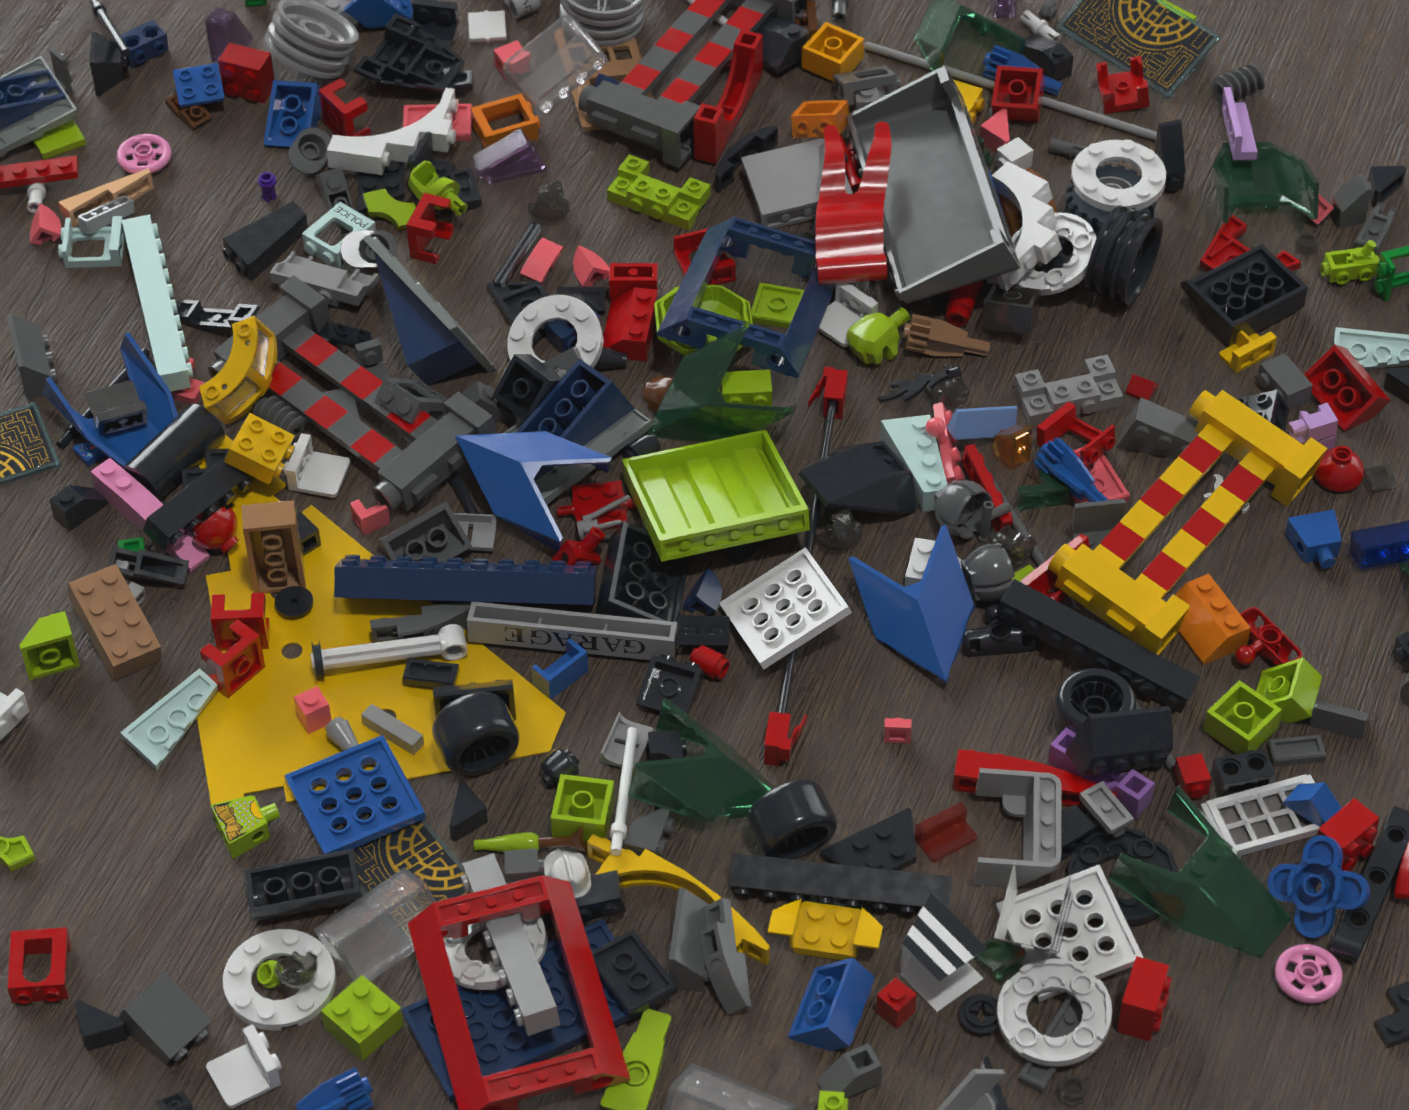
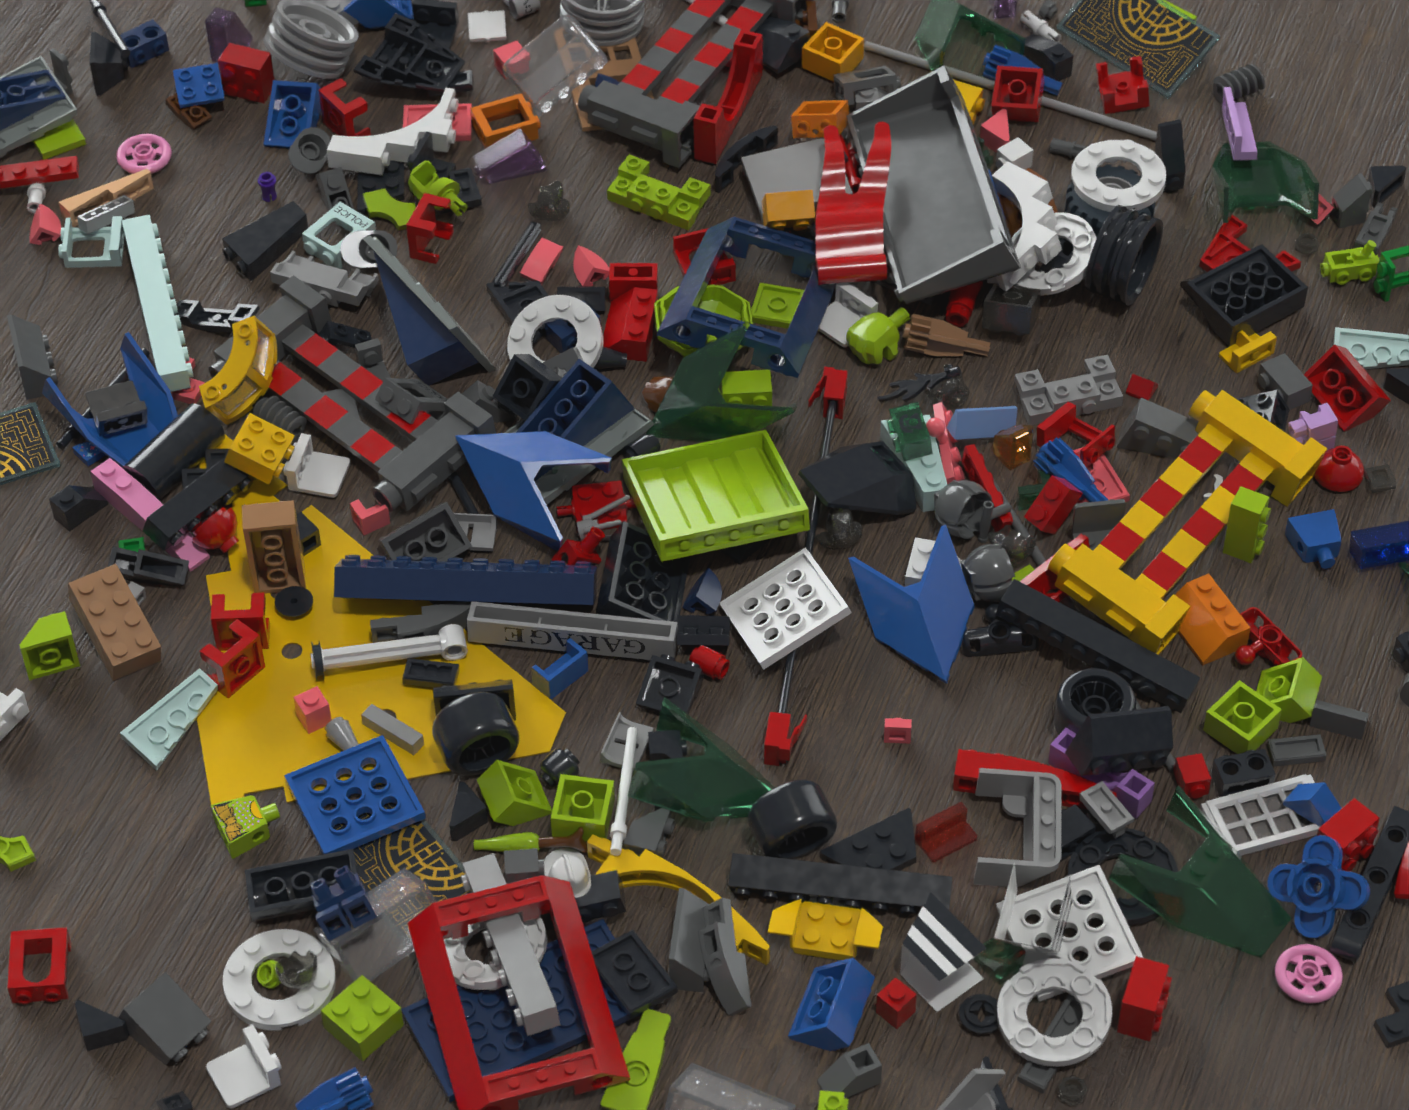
none -> dark blue hips [311,866,377,941]
none -> lime slope [477,760,552,826]
none -> light orange brick [761,189,815,231]
none -> clear green brick [886,402,933,461]
none -> red brick [1024,475,1083,534]
none -> lime brick [1223,486,1271,563]

